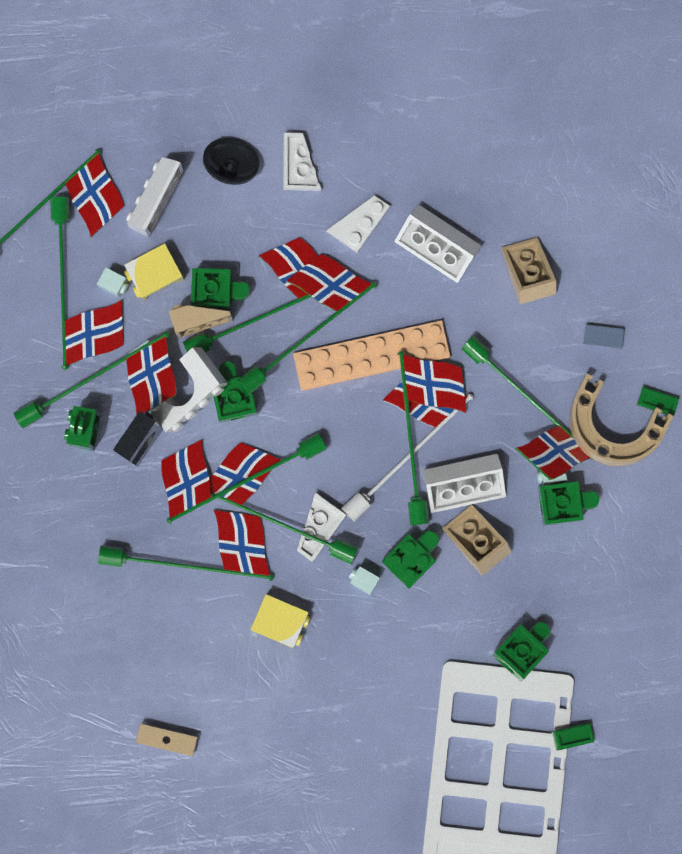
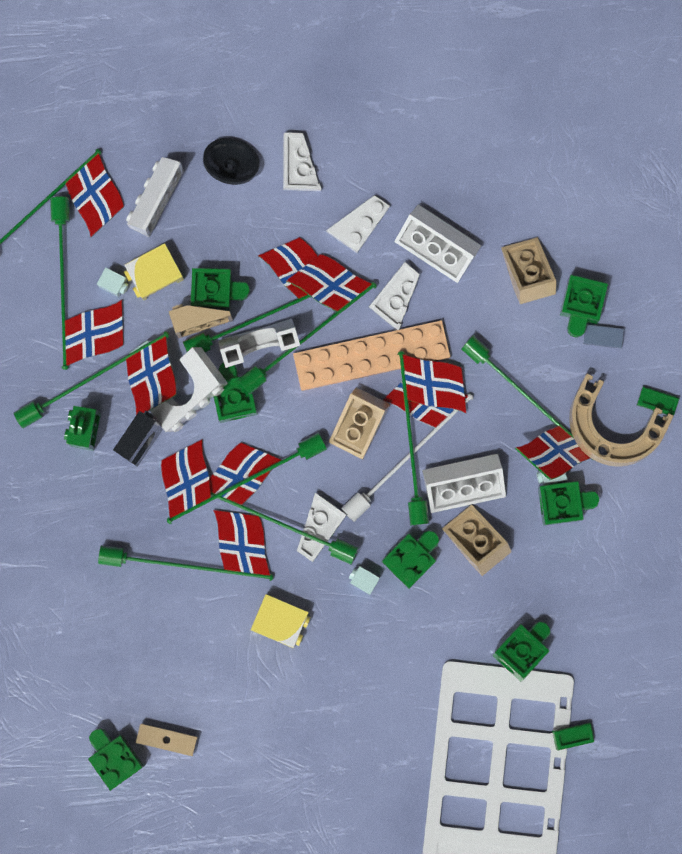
none -> green brick [88,729,144,791]
none -> white arch [218,319,300,368]
none -> tan slope [329,387,390,460]
none -> white wing [369,262,420,330]
none -> green brick [560,275,608,338]

